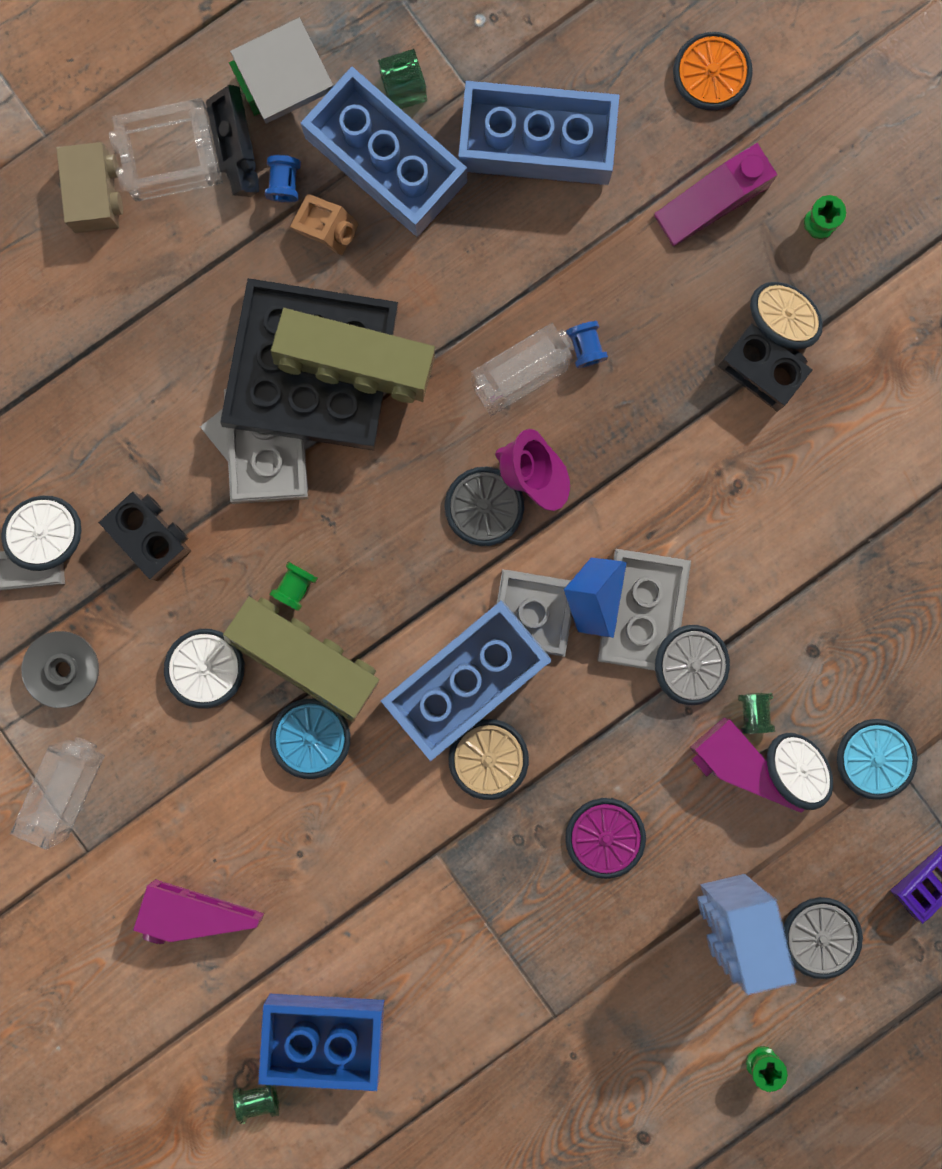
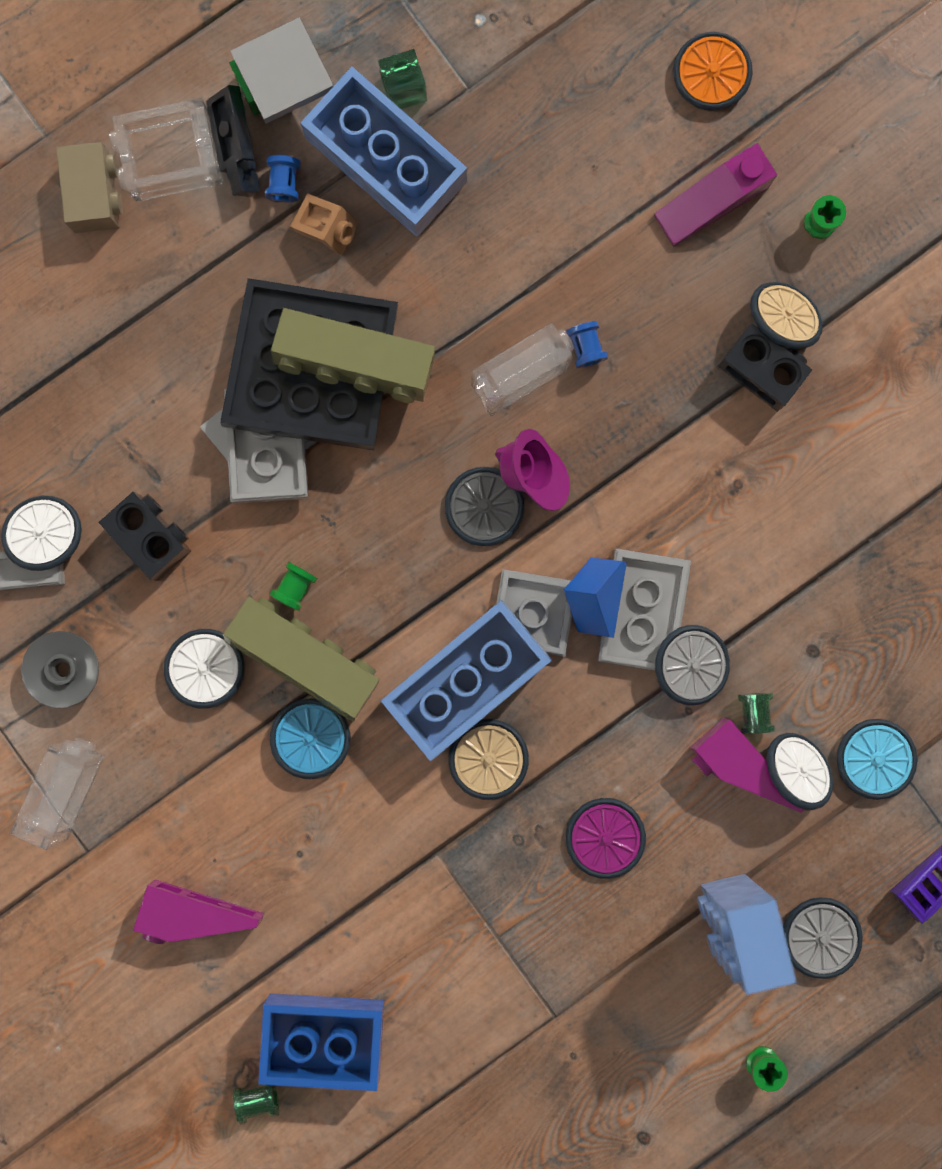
medium blue brick [459,81,620,185] -> none

